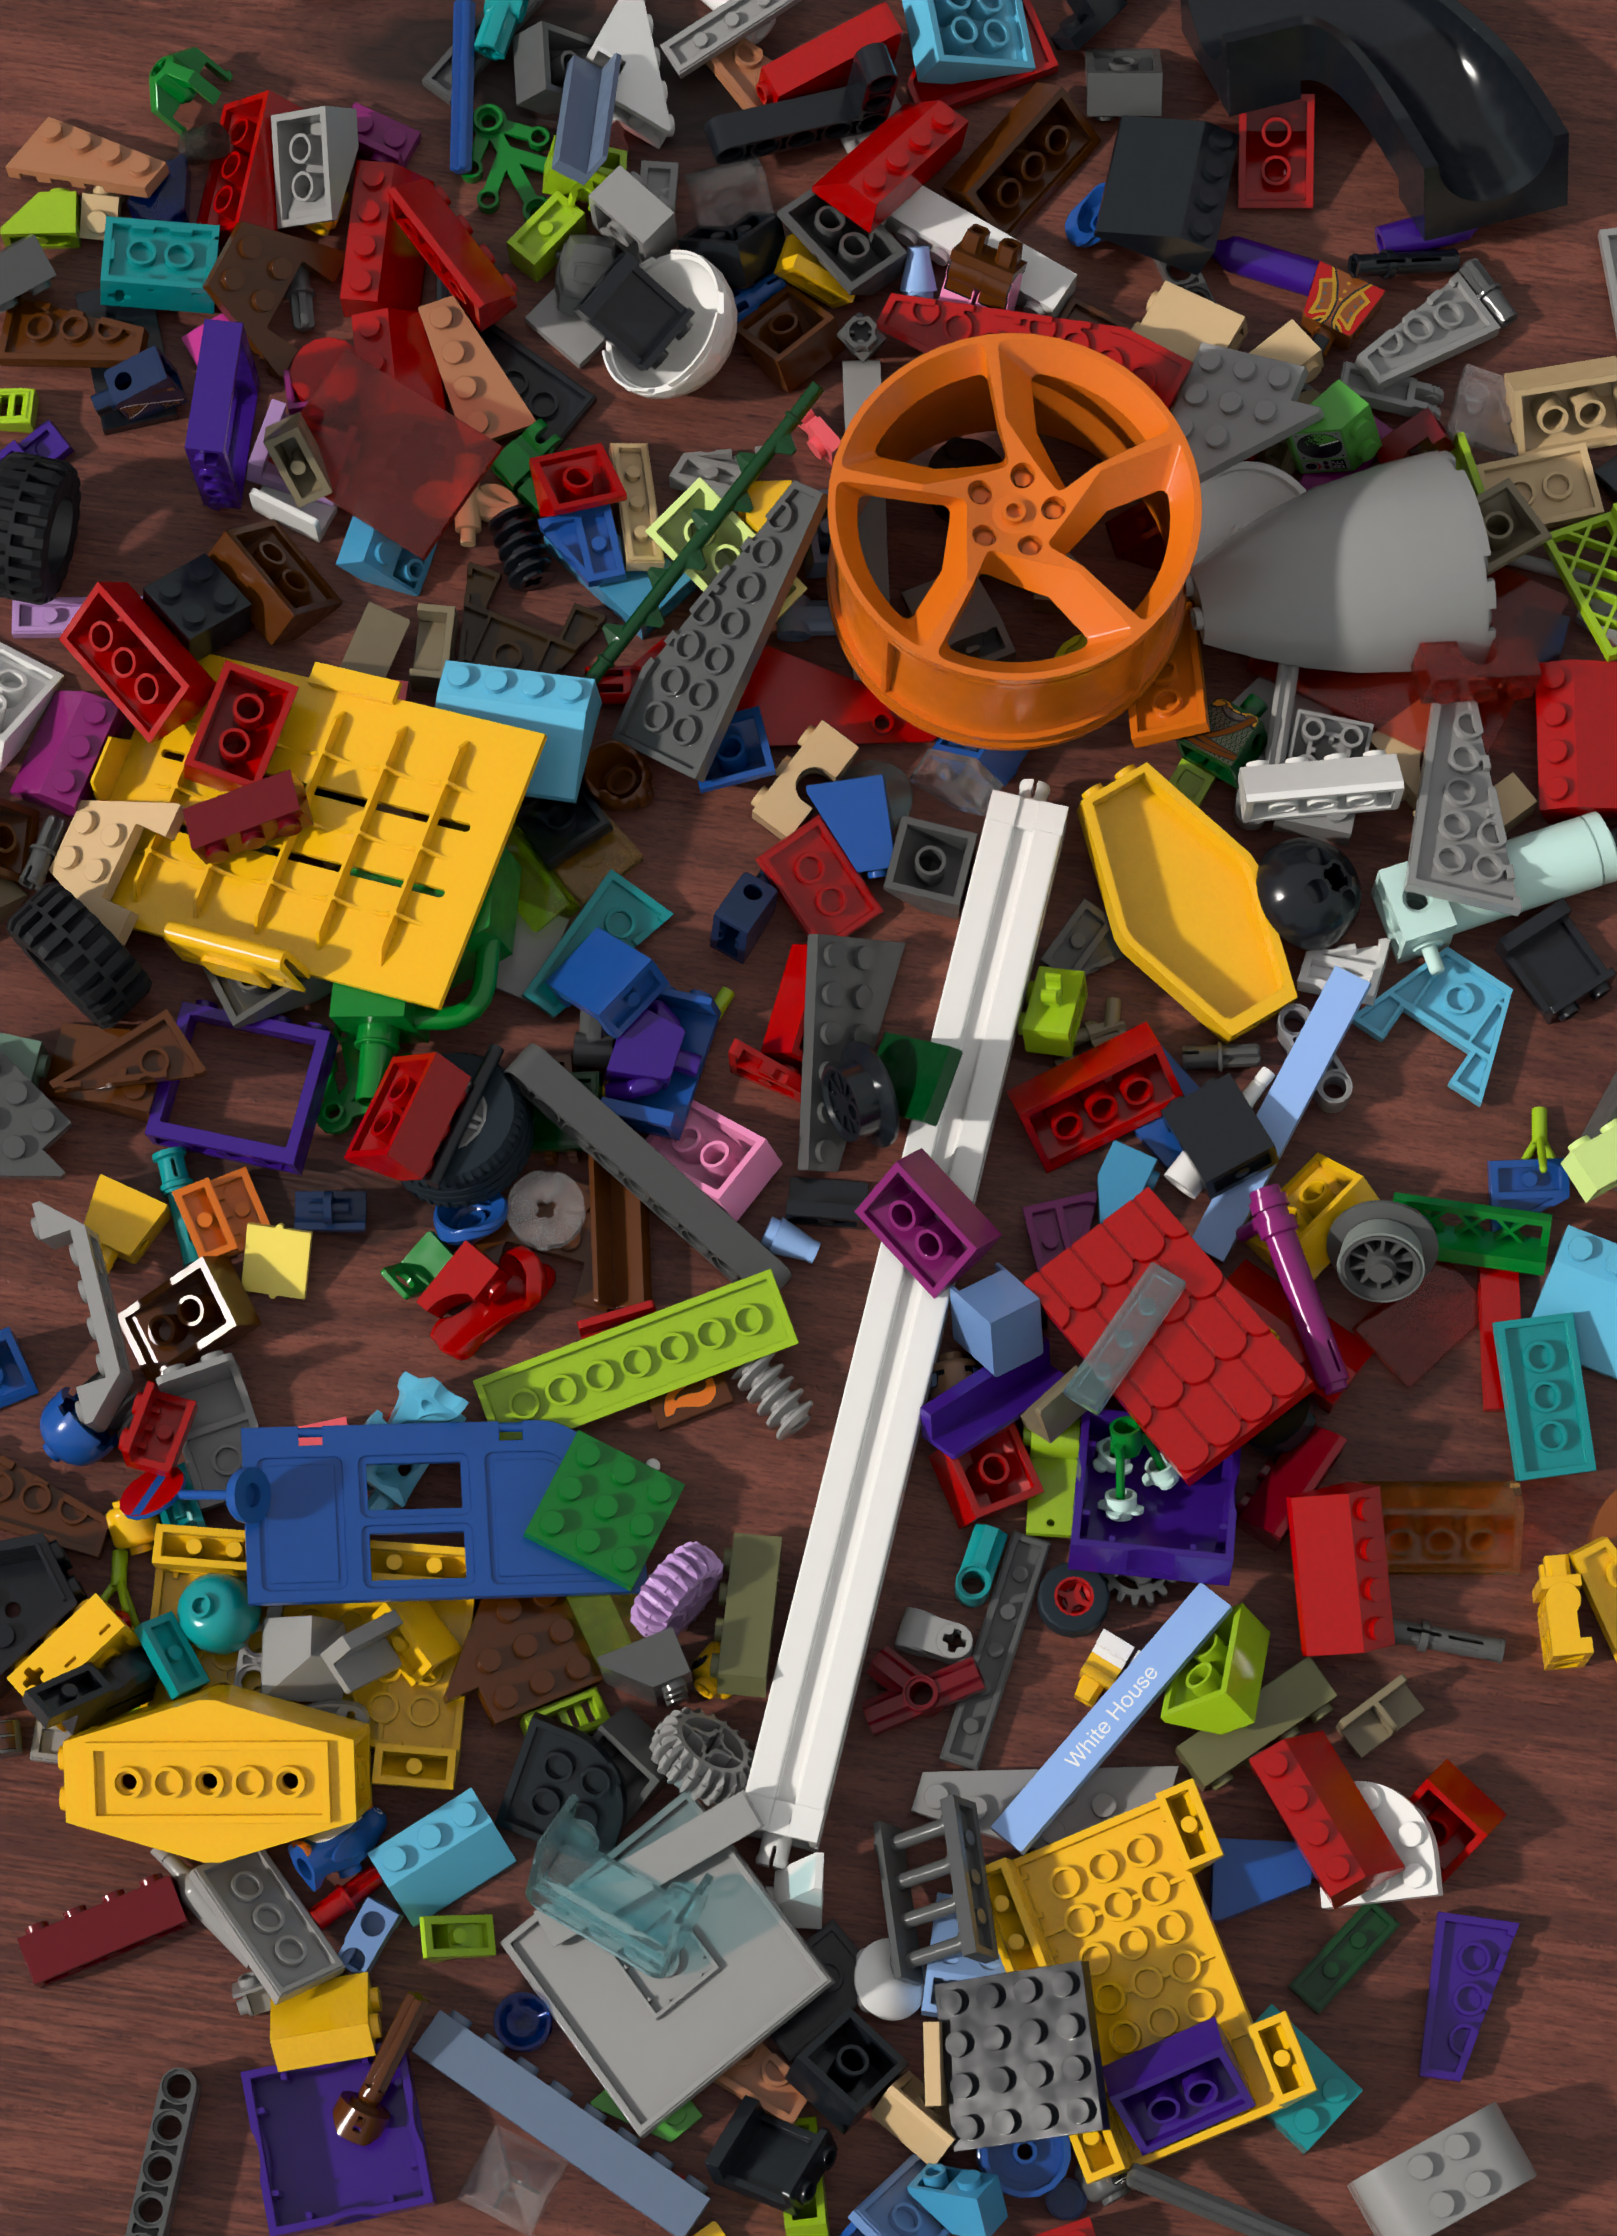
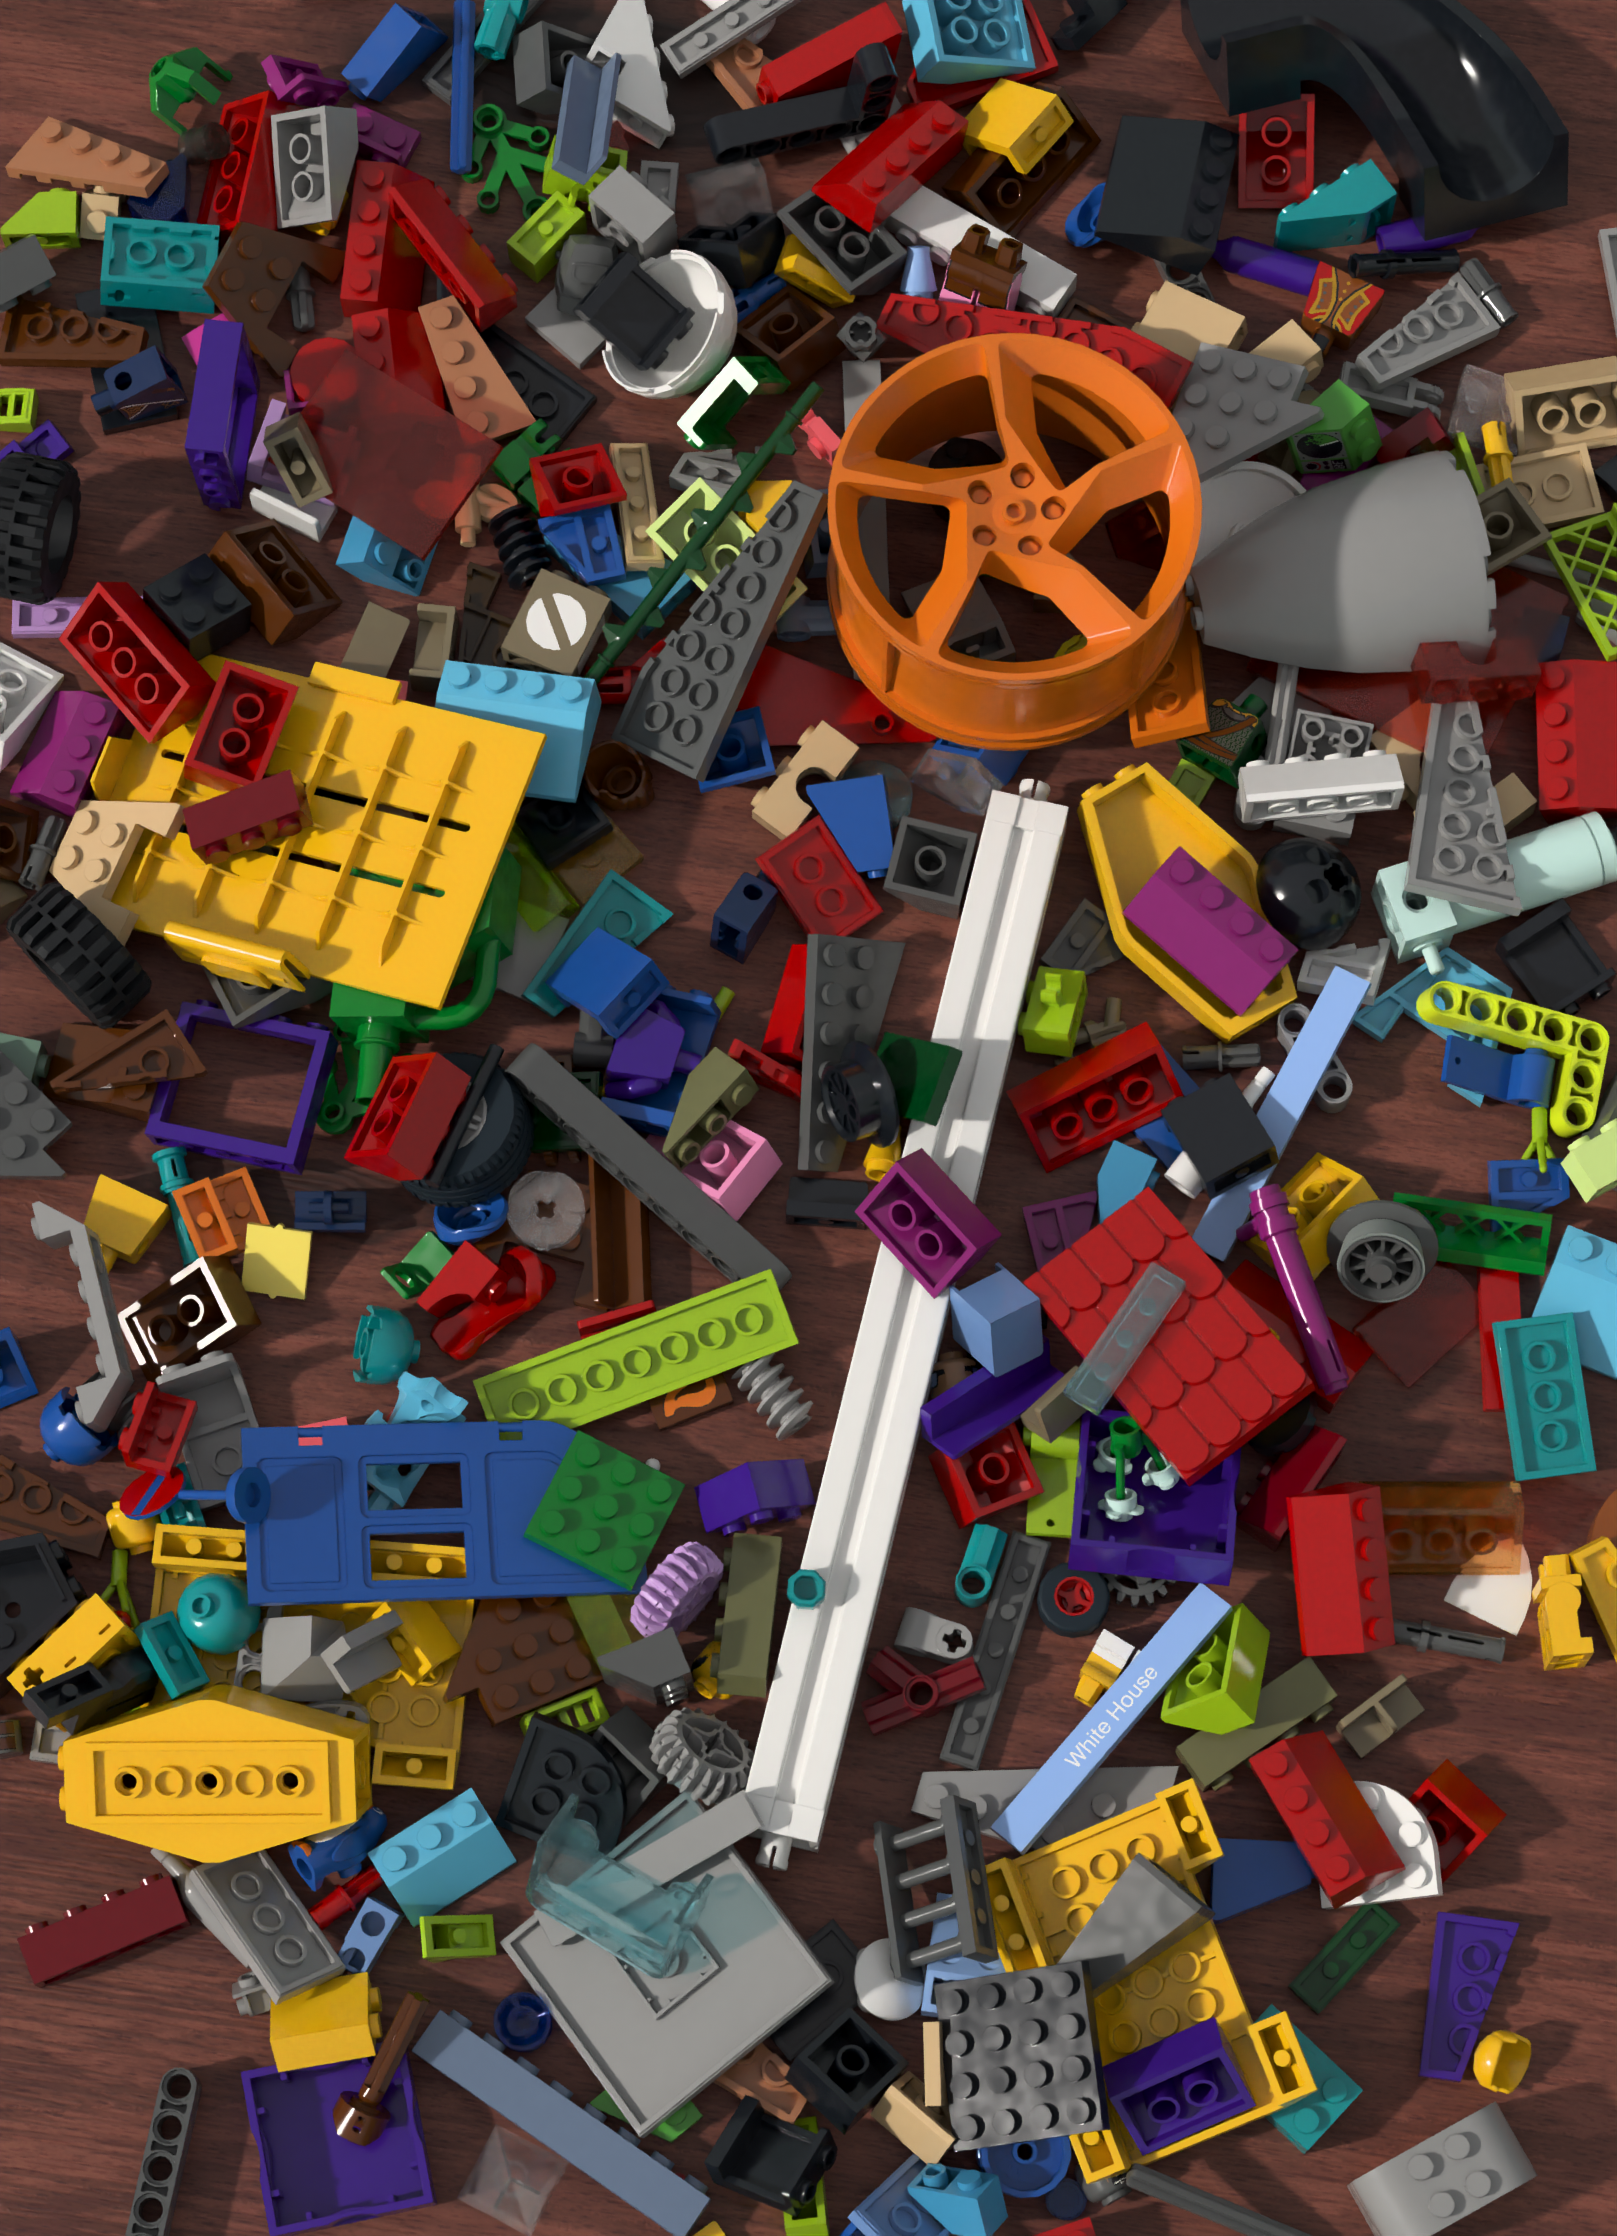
light blue cone [760,1216,821,1264] -> none
white slope [766,1852,824,1929] -> none
dark grey slope [1085,48,1163,121] -> none
none -> magenta bracket [261,54,349,107]
none -> blue slope [341,3,449,102]
none -> teal cylinder [353,1305,420,1385]
none -> dark tan brick [501,568,612,677]
none -> olive slope [662,1047,759,1172]
none -> green panel [677,356,791,450]
none -> dark purple brick [694,1459,816,1537]
none -> teal tile [787,1569,826,1610]
none -> yellow cone [863,1125,901,1182]
none -> yellow panel [963,78,1074,175]
none -> slope [1057,1853,1216,1999]
none -> magenta slope [1122,846,1298,1017]
none -> teal slope [1273,159,1397,252]
none -> neon yellow beam [1416,981,1609,1138]
none -> blue door [1441,1035,1555,1109]
none -> white sticker [1444,1536,1532,1636]
none -> yellow hair [1473,2030,1531,2094]
none -> yellow axle [1481,421,1514,488]

